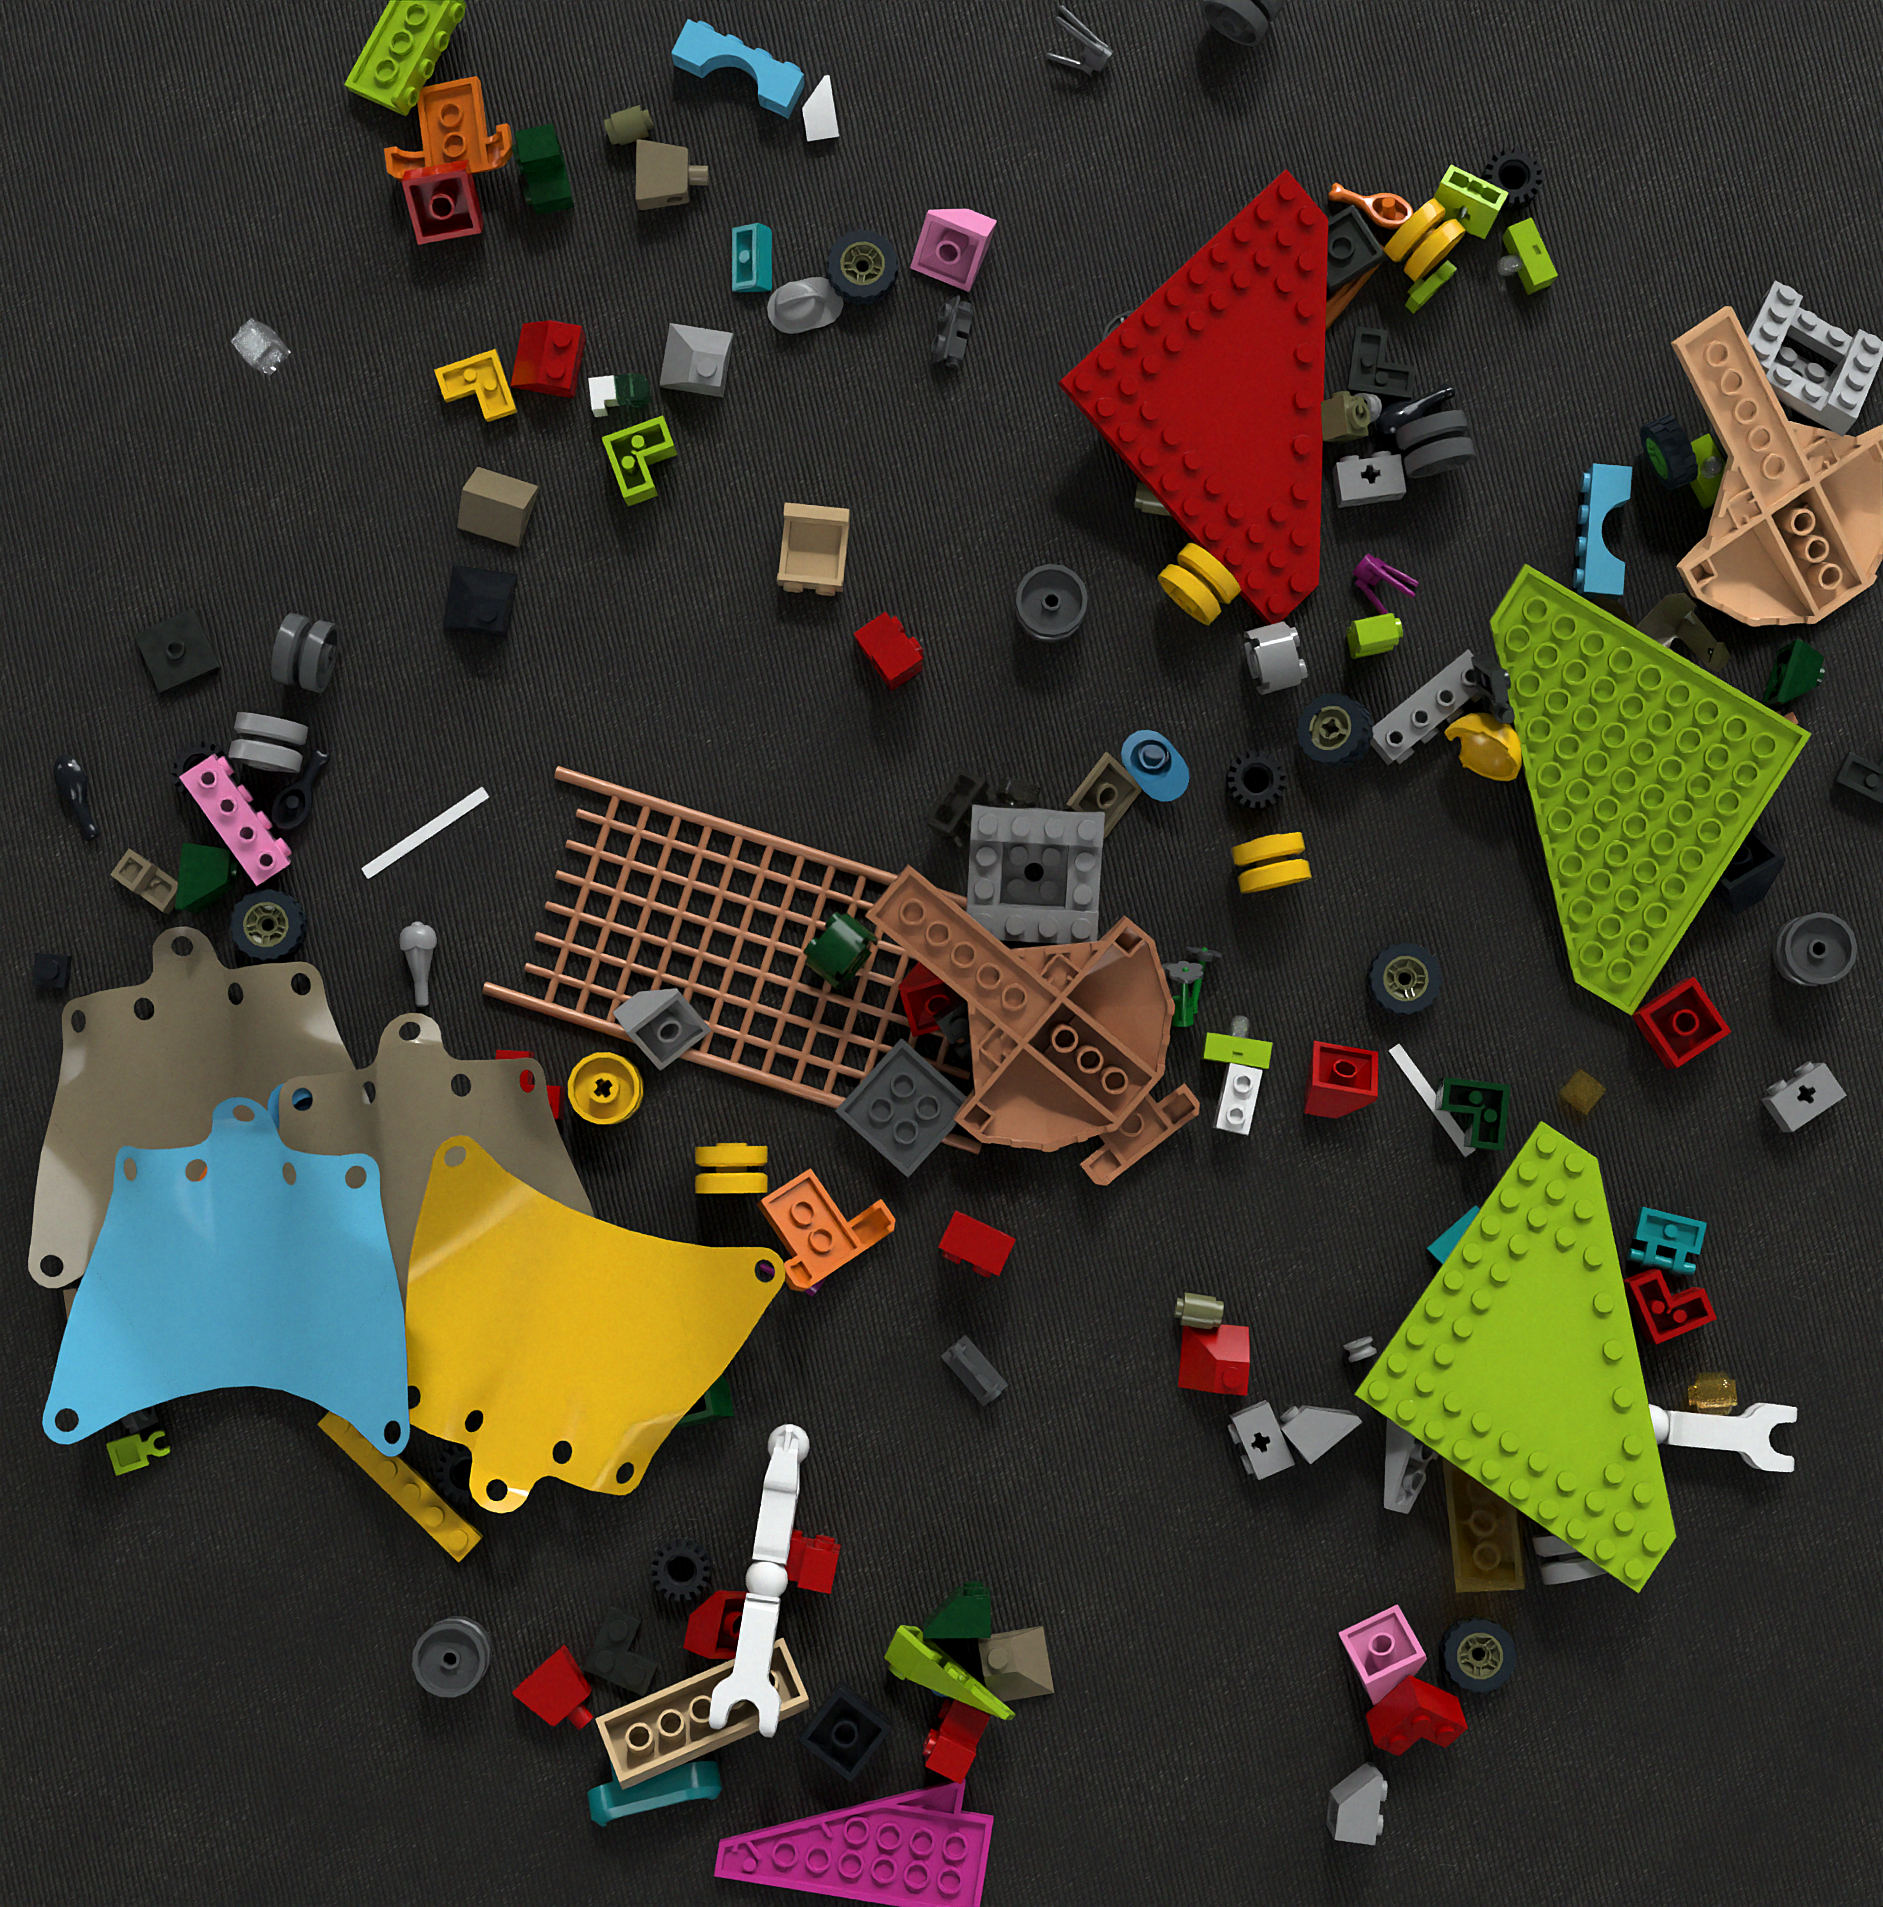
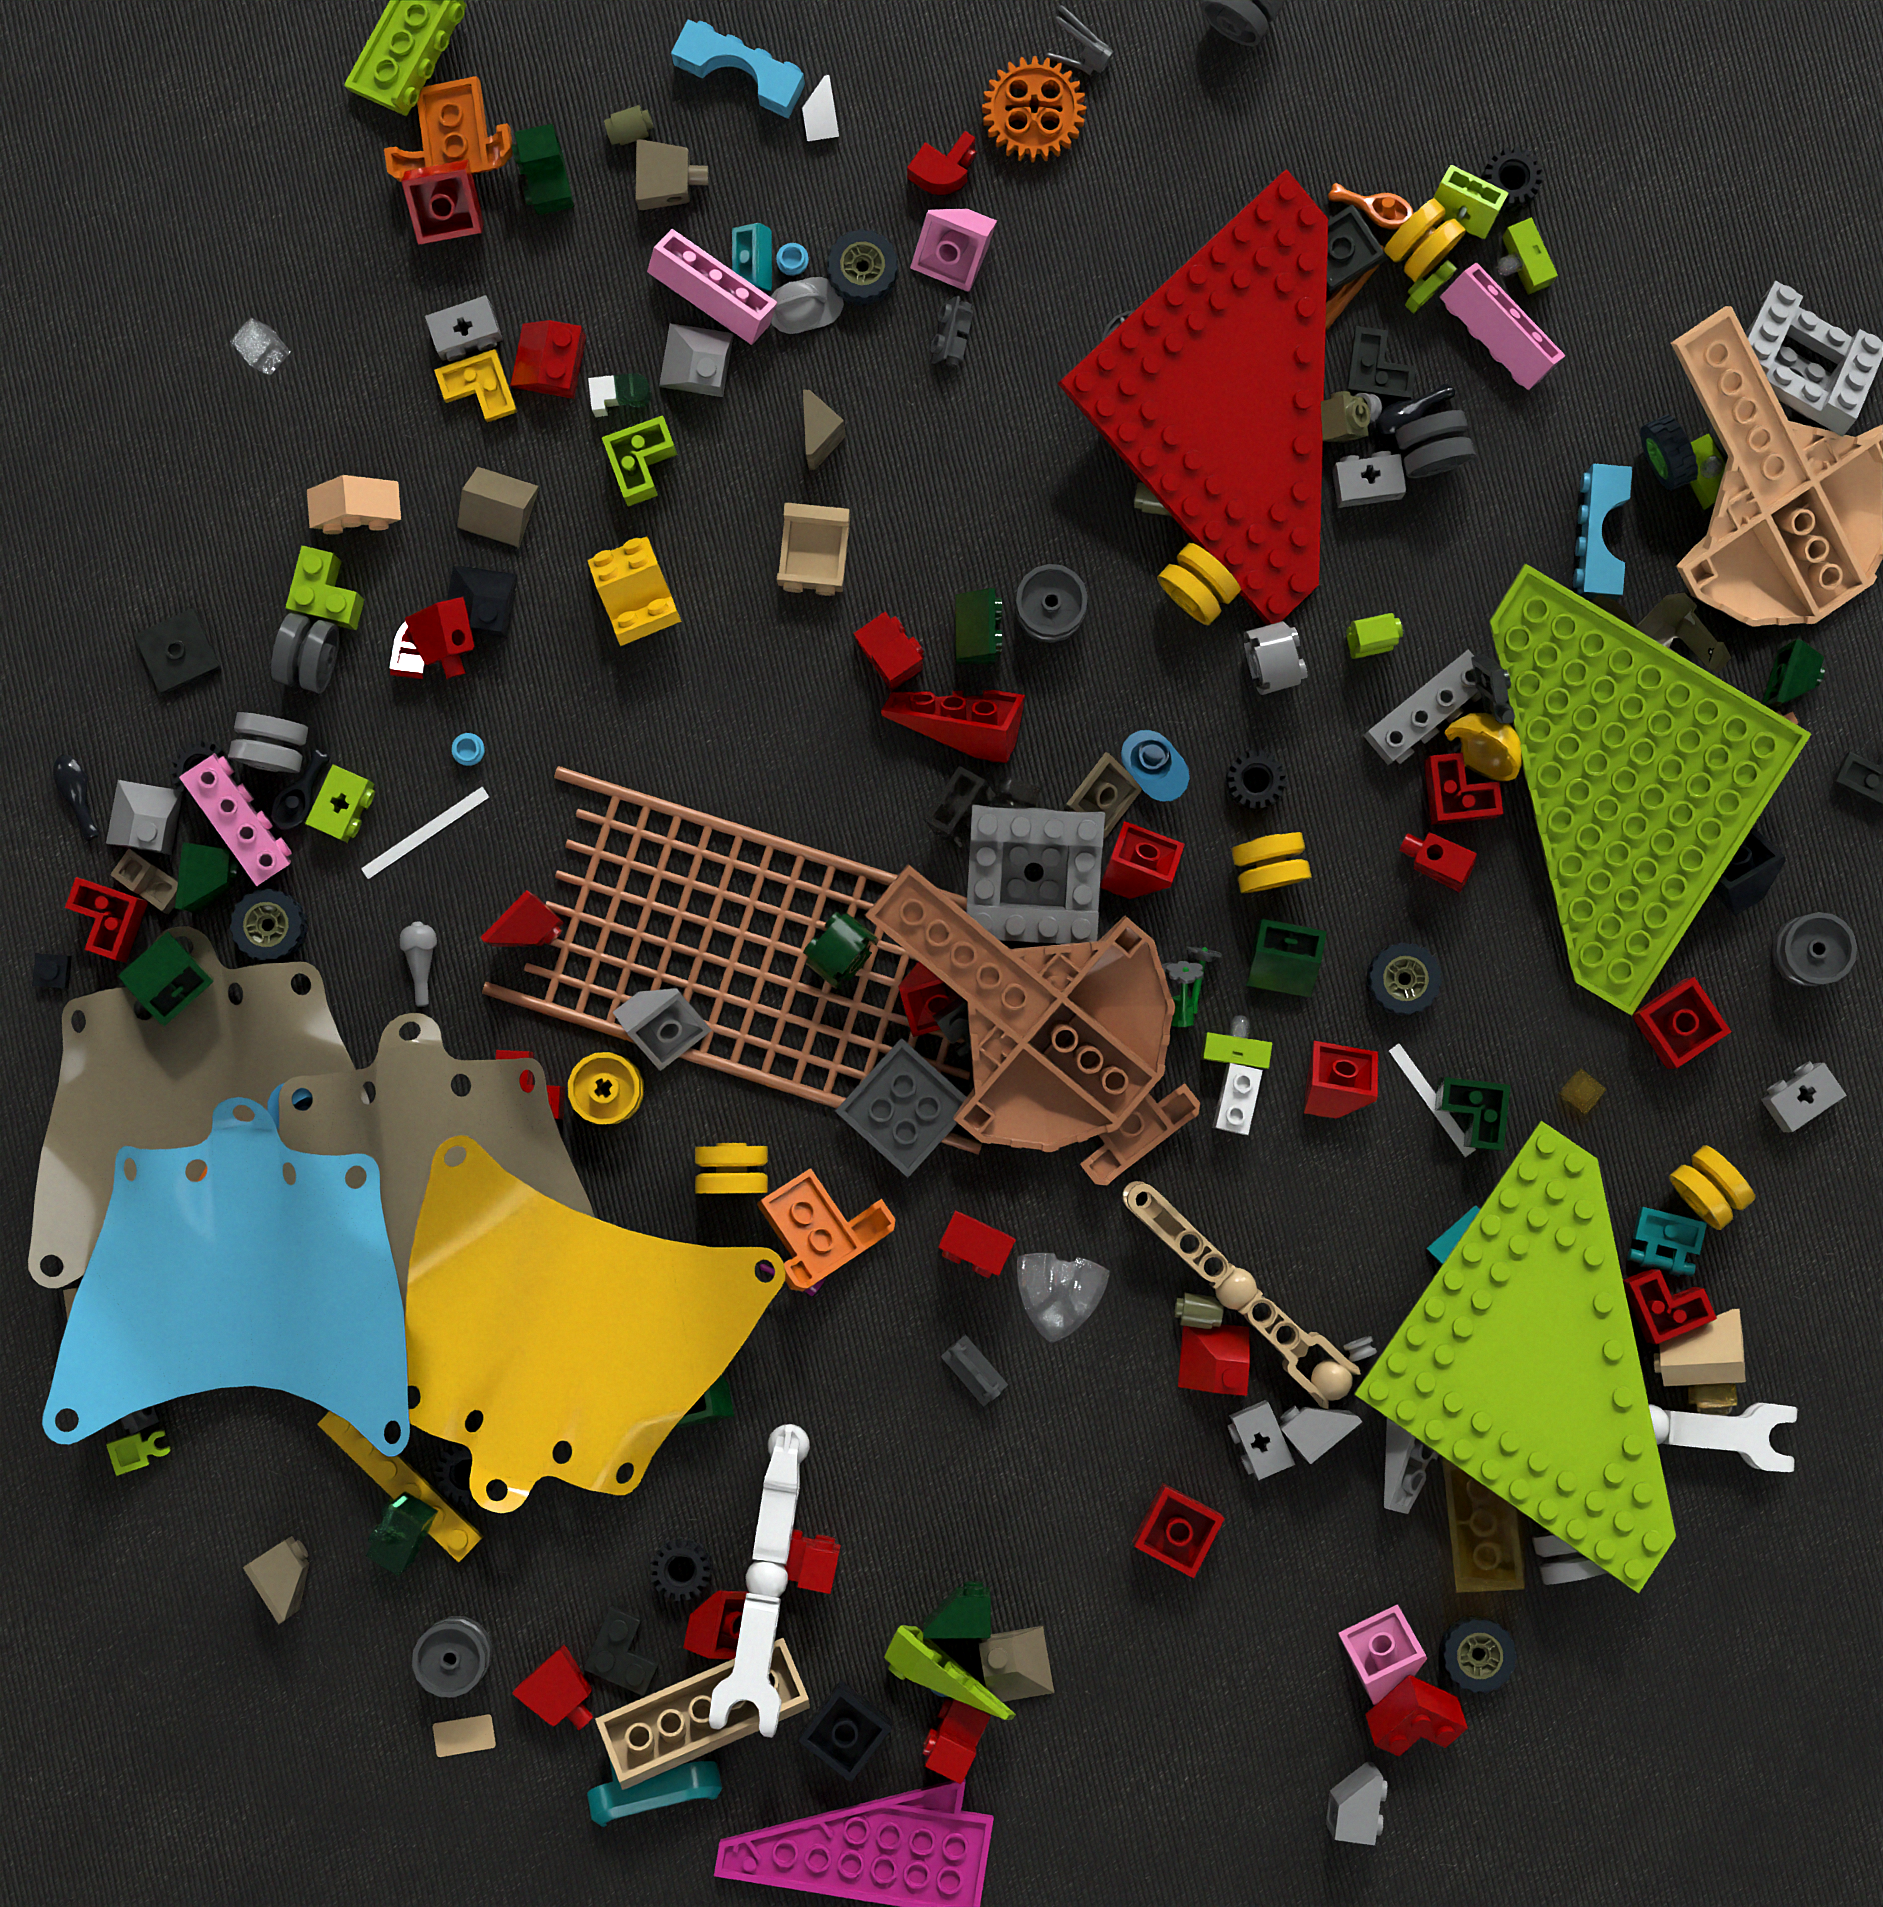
black wheel [1297,693,1374,769] -> none
magenta plant [1352,553,1419,615] -> none
none -> red brick [65,877,148,963]
none -> light grey slope [106,780,183,855]
none -> dark green slope [118,931,214,1027]
none -> dark tan slope [243,1536,309,1625]
none -> lime brick [285,546,365,630]
none -> lime brick [305,764,375,843]
none -> light nougat brick [307,475,401,534]
none -> clear green brick [366,1491,438,1576]
none -> plate [390,621,425,679]
none -> red torso [405,597,474,679]
none -> light grey brick [425,295,503,361]
none -> tan sticker [433,1714,496,1757]
none -> medium azure plate [452,733,485,766]
none -> red slope [480,890,564,947]
none -> yellow bracket [587,536,681,646]
none -> bright pink brick [647,229,777,345]
none -> medium azure plate [776,243,809,276]
none -> dark tan slope [803,390,846,470]
none -> red wedge [881,690,1025,763]
none -> red brick [907,131,977,195]
none -> dark green slope [955,588,1002,665]
none -> orange gear [982,56,1086,163]
none -> clear brick [1017,1253,1110,1343]
none -> red slope [1100,821,1185,899]
none -> tan piece [1122,1181,1361,1409]
none -> red brick [1132,1482,1225,1578]
none -> dark green slope [1246,919,1327,998]
none -> red torso [1399,833,1477,893]
none -> red brick [1424,752,1503,825]
none -> bright pink brick [1440,263,1565,390]
none -> tan slope [1654,1309,1746,1386]
none -> yellow wheel [1669,1145,1755,1230]

